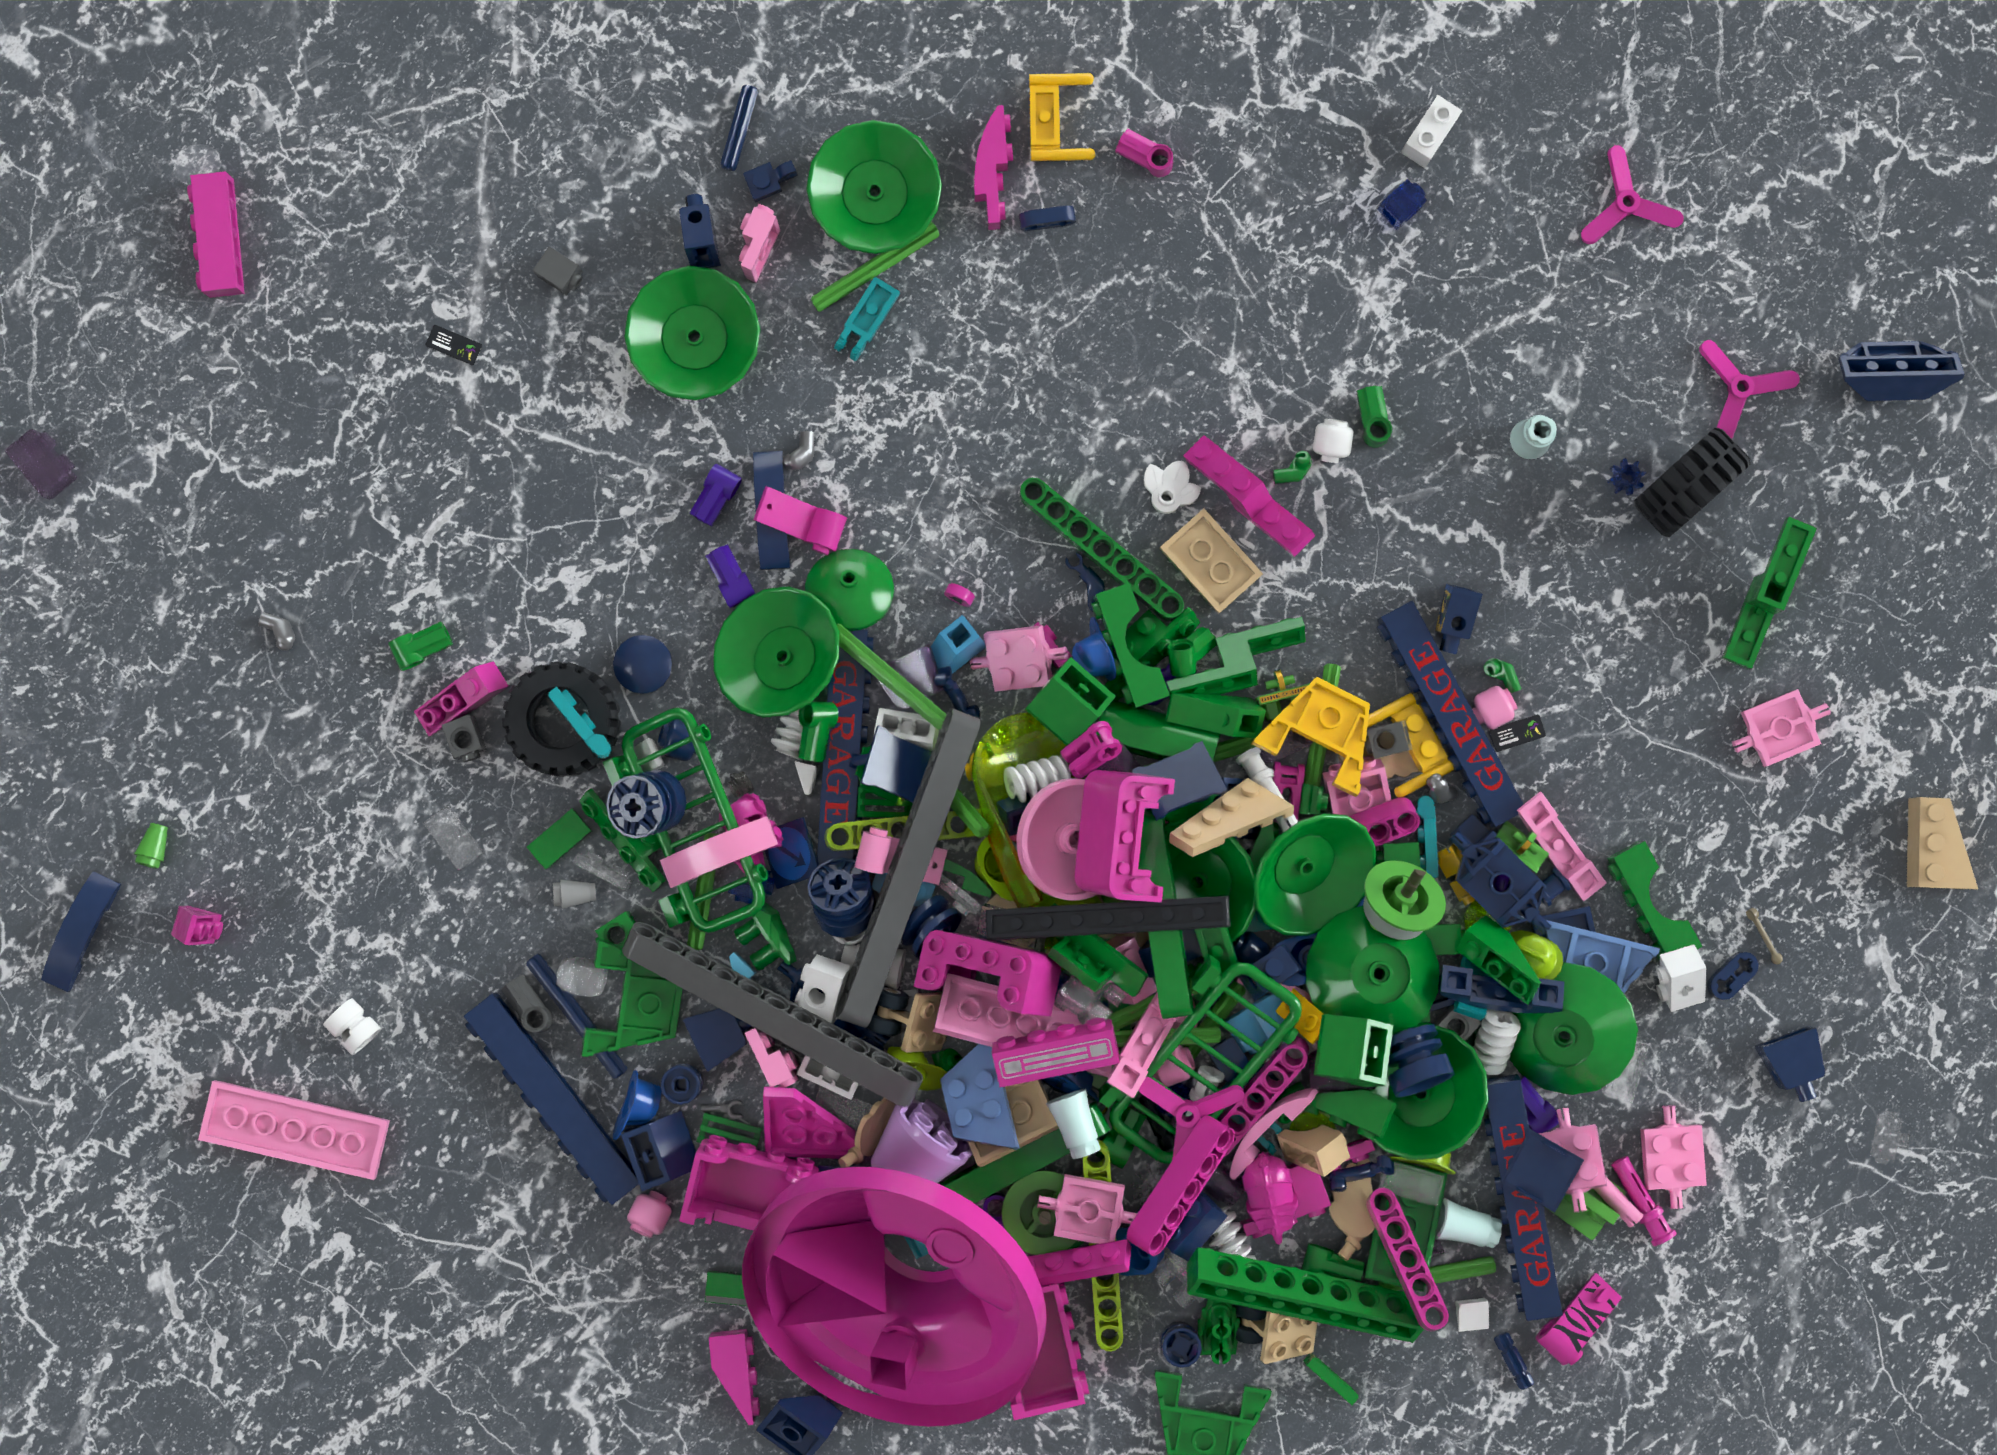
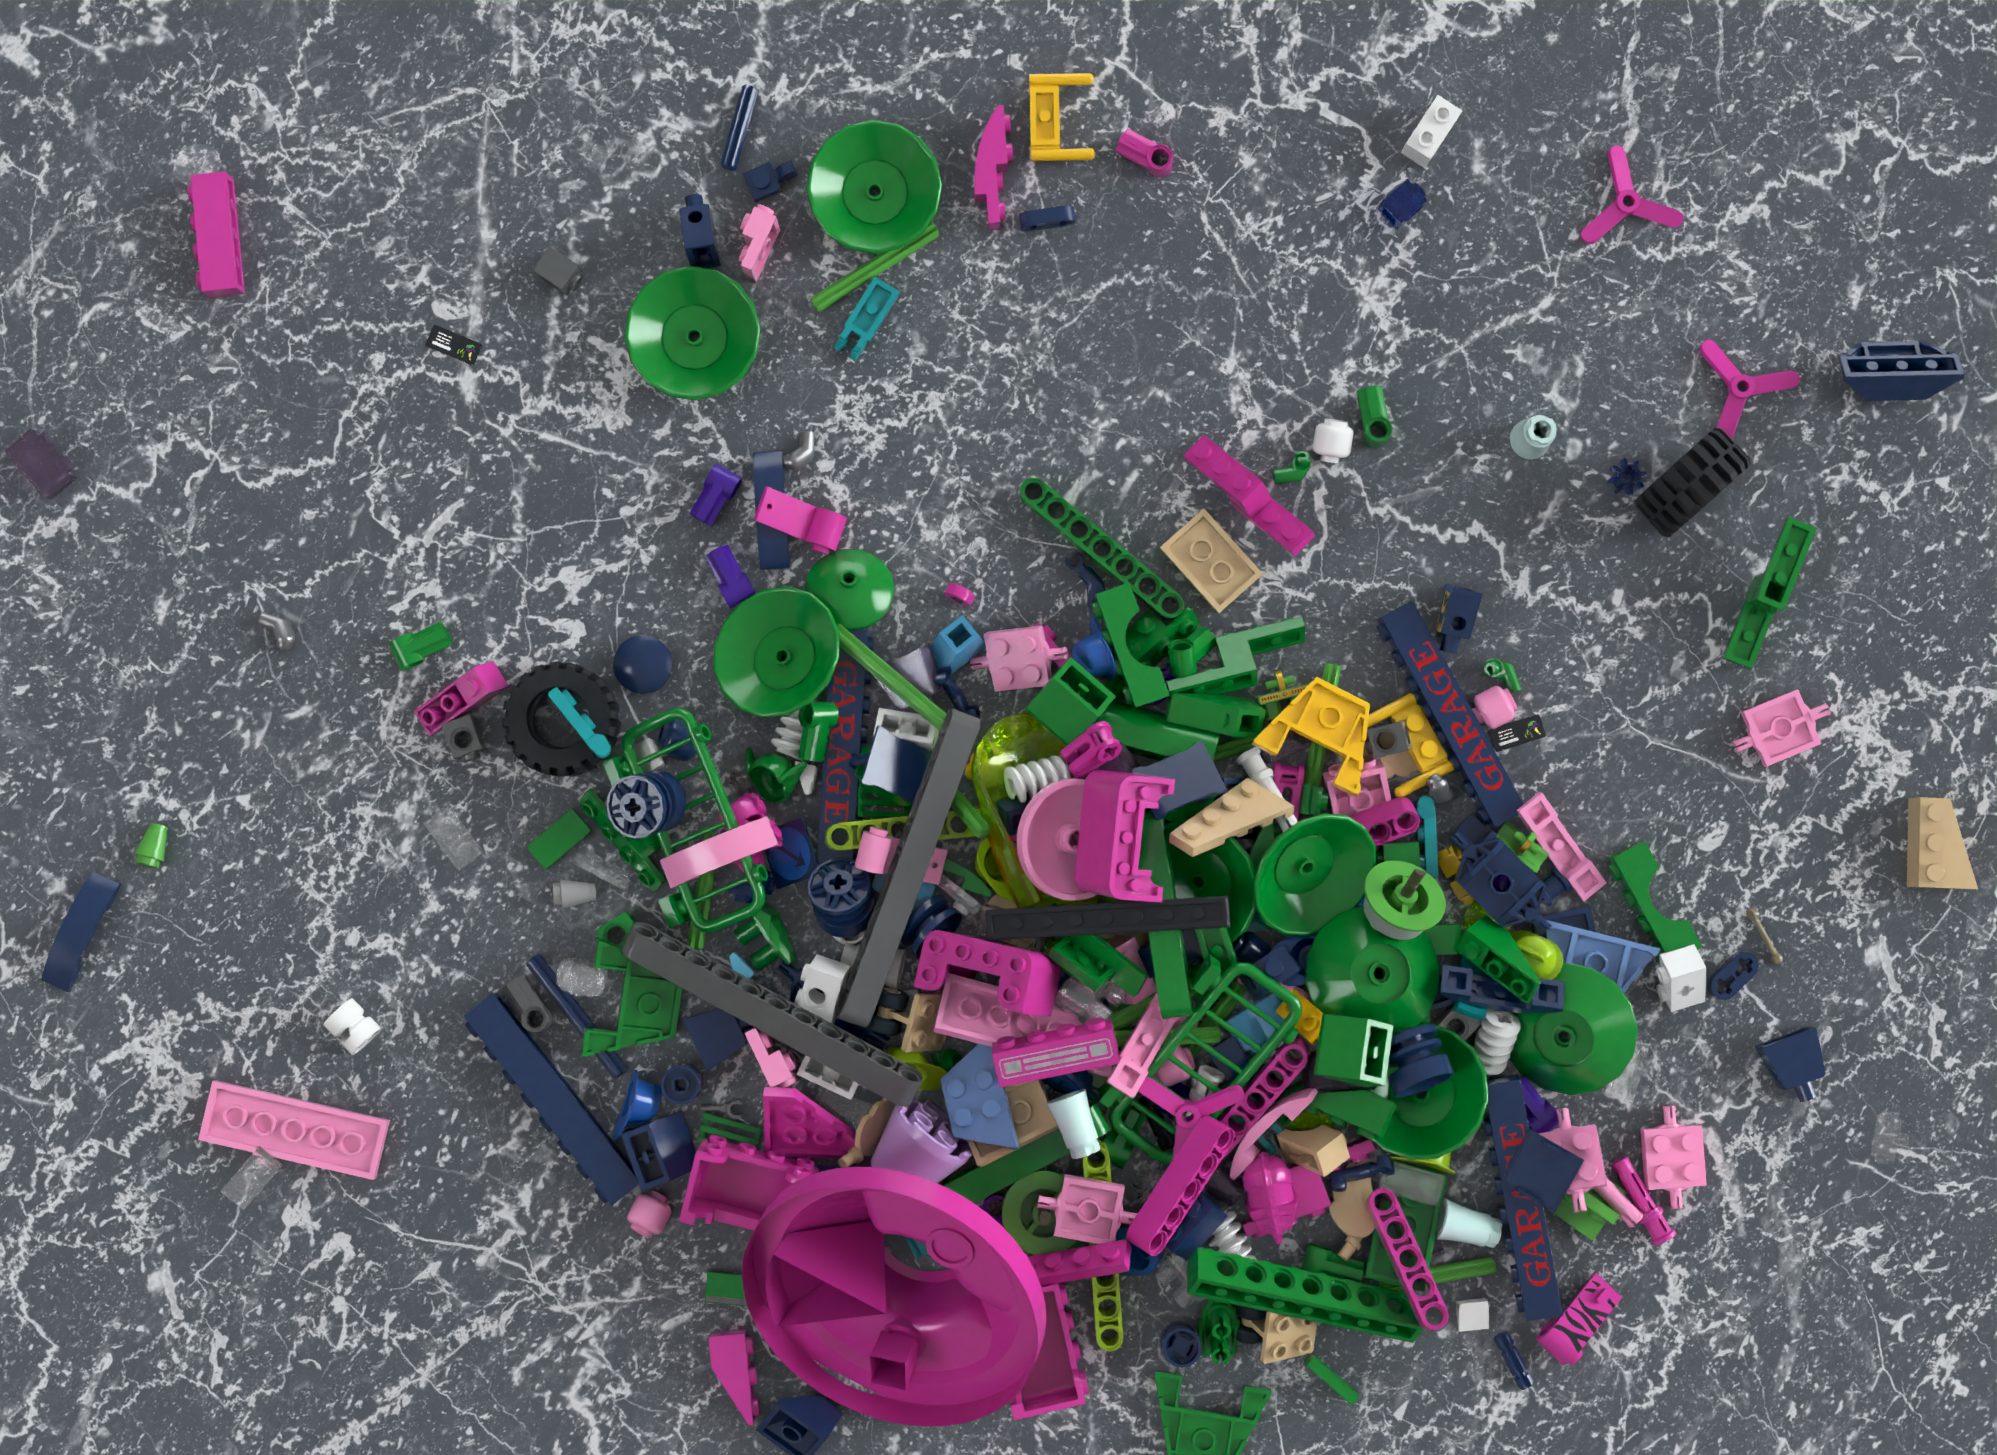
dark pink slope [171,905,223,945] -> none
white plate [1144,461,1201,514] -> none
none -> clear plate [220,1146,283,1210]
none -> green piece [746,747,807,803]

